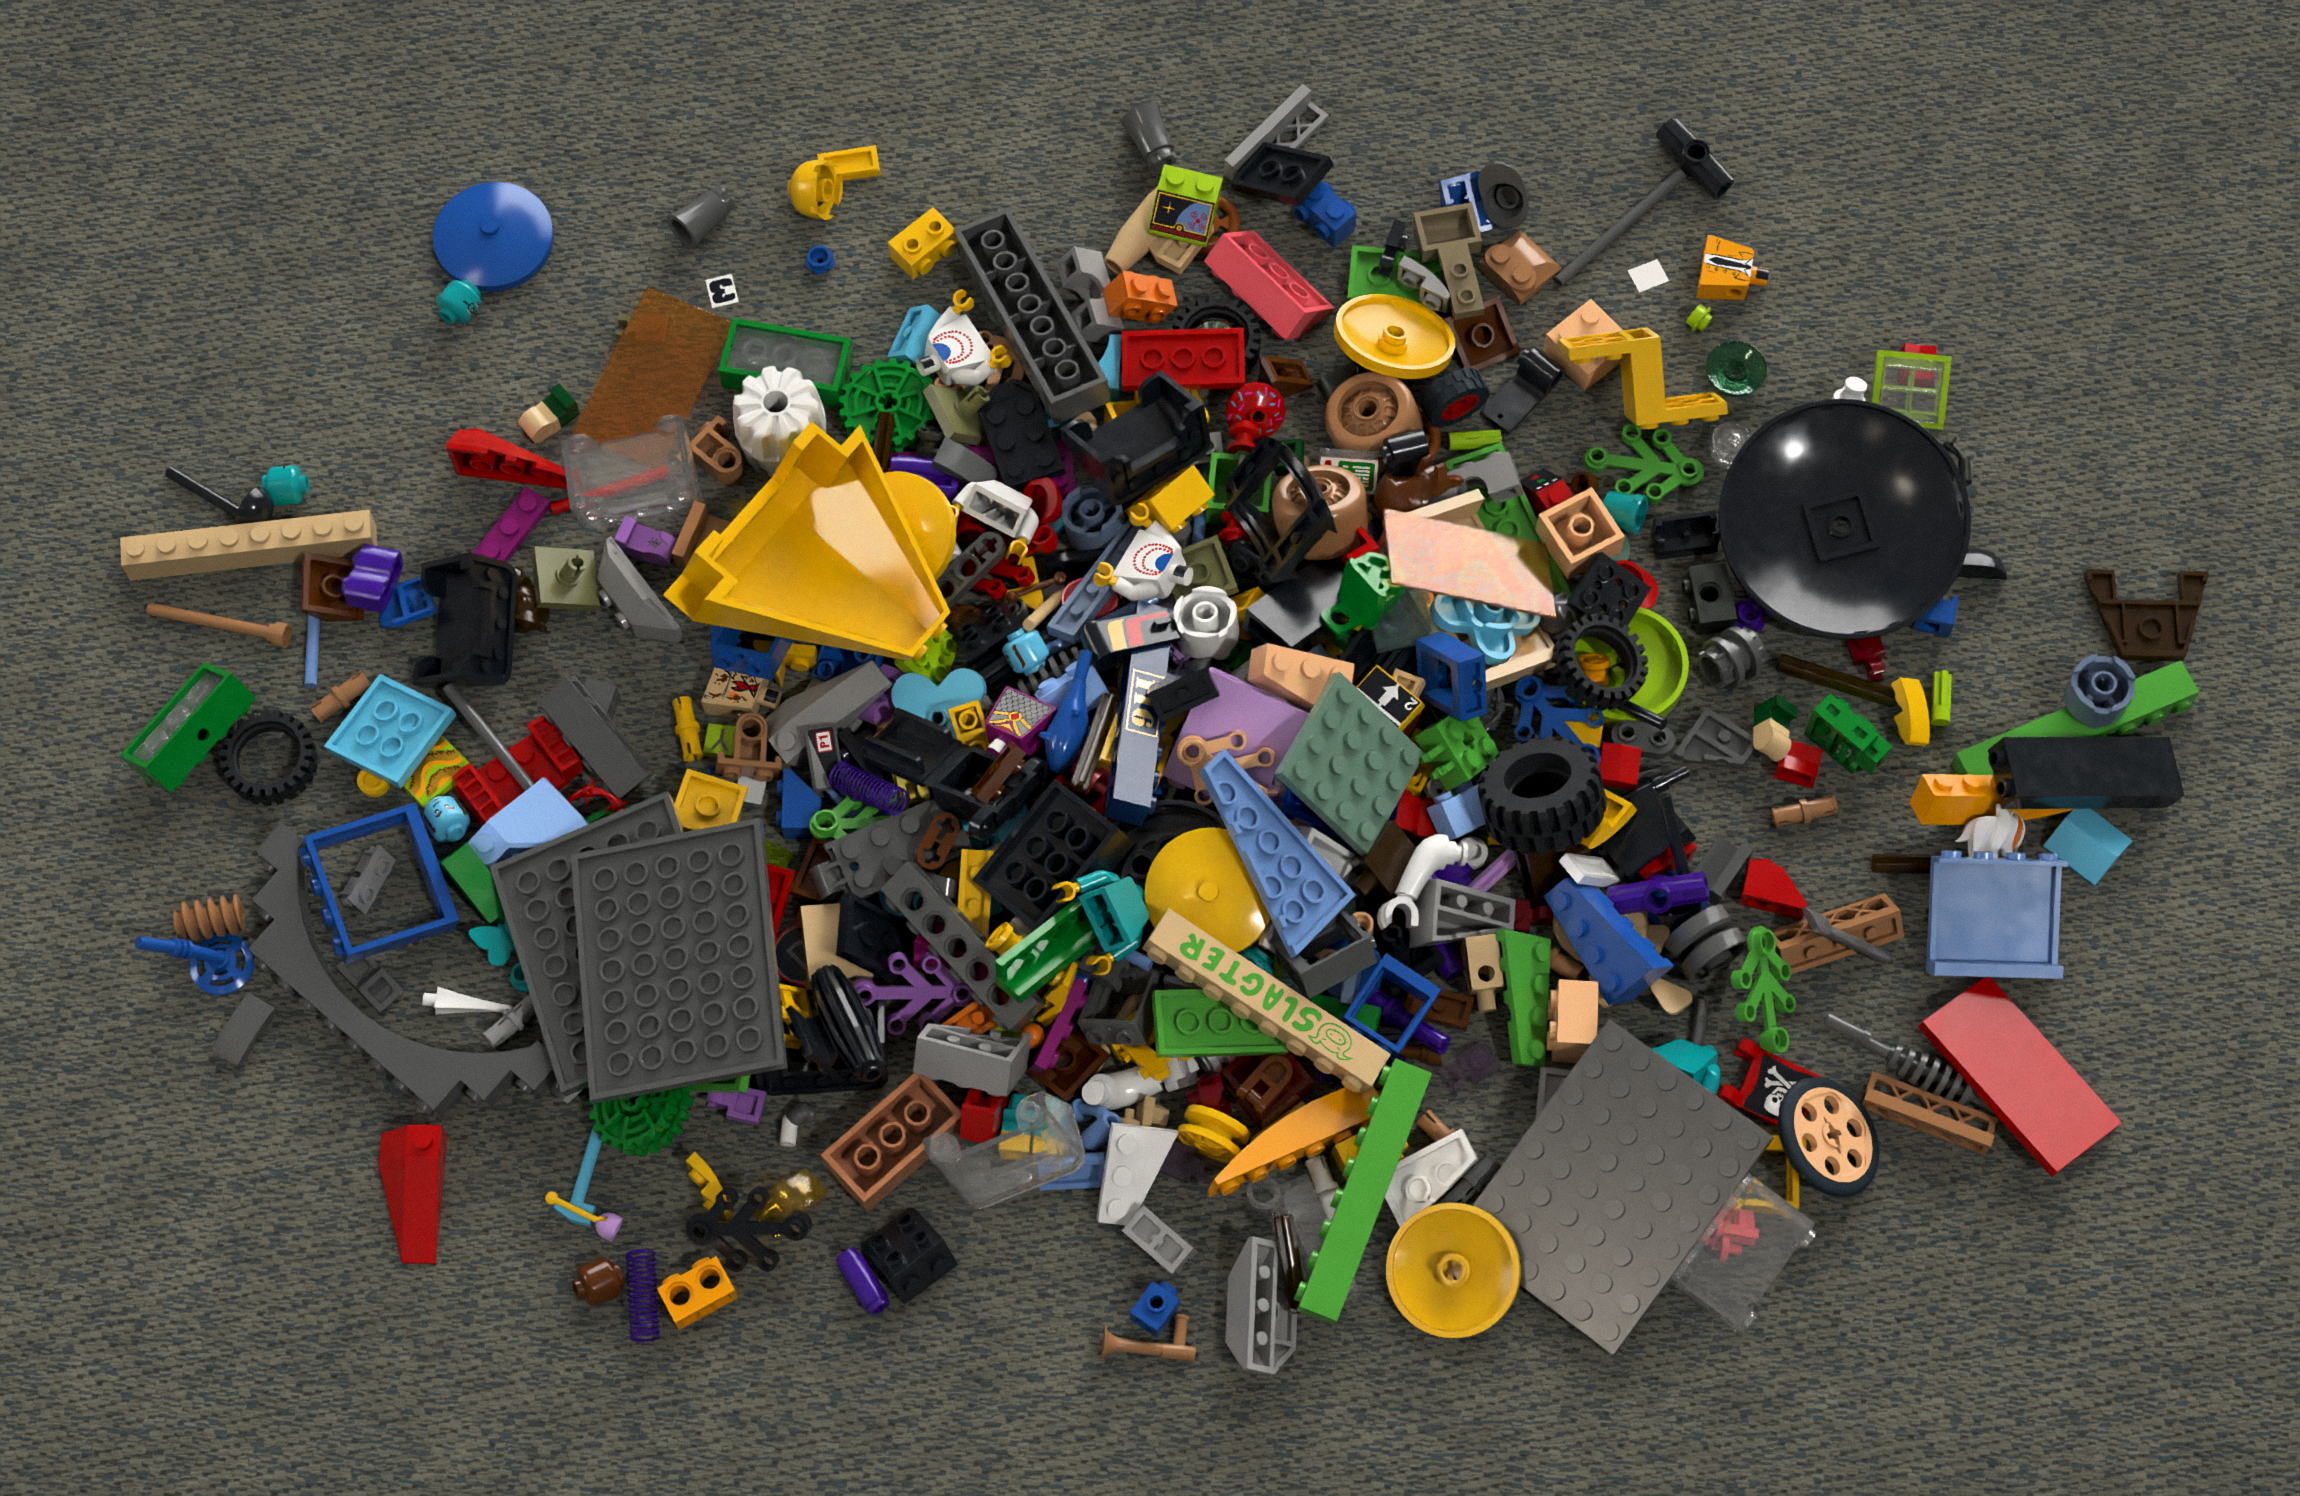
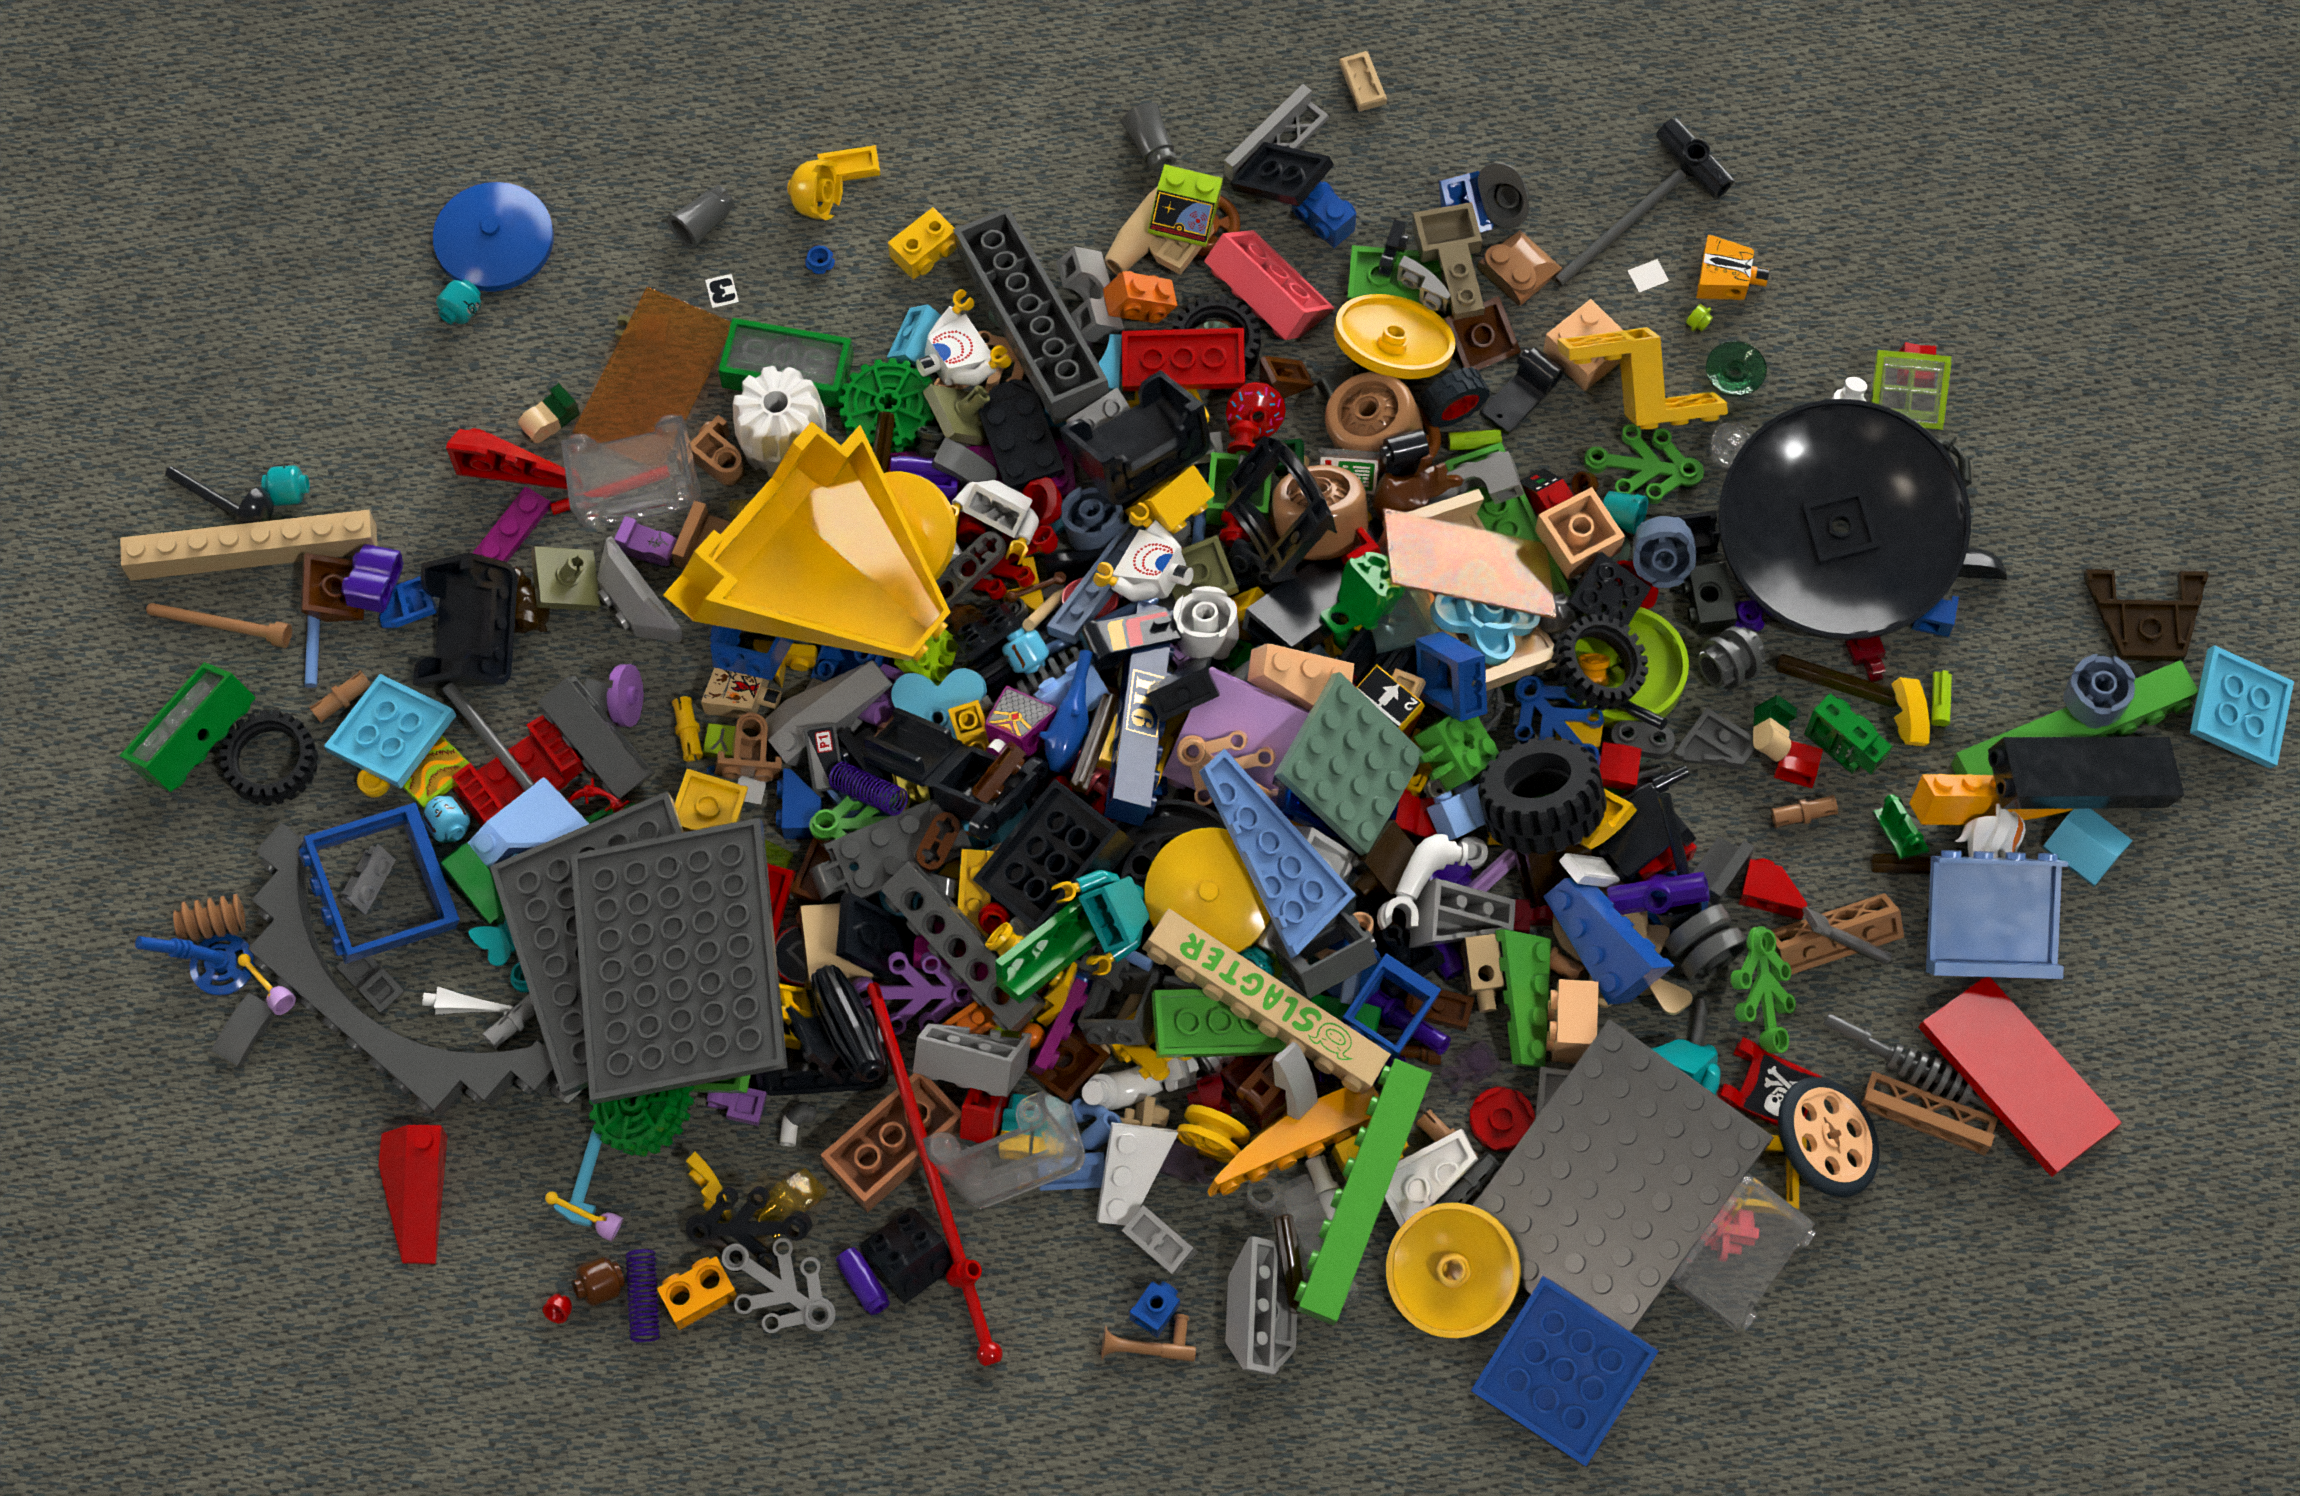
none -> lavender hinge [237,954,296,1015]
none -> red hinge [542,1294,572,1324]
none -> medium lavender plate [606,664,644,727]
none -> light grey plant [722,1238,836,1333]
none -> red bar [867,982,1003,1366]
none -> red plate [978,903,1011,934]
none -> light grey hinge [1066,387,1131,431]
none -> light grey slope [1272,1042,1318,1120]
none -> tan plate [1339,51,1387,112]
none -> red tile [1469,1086,1535,1152]
none -> blue plate [1471,1276,1659,1466]
none -> sand blue brick [1632,516,1696,588]
none -> green hinge [1873,794,1930,859]
none -> medium azure plate [2190,645,2294,769]

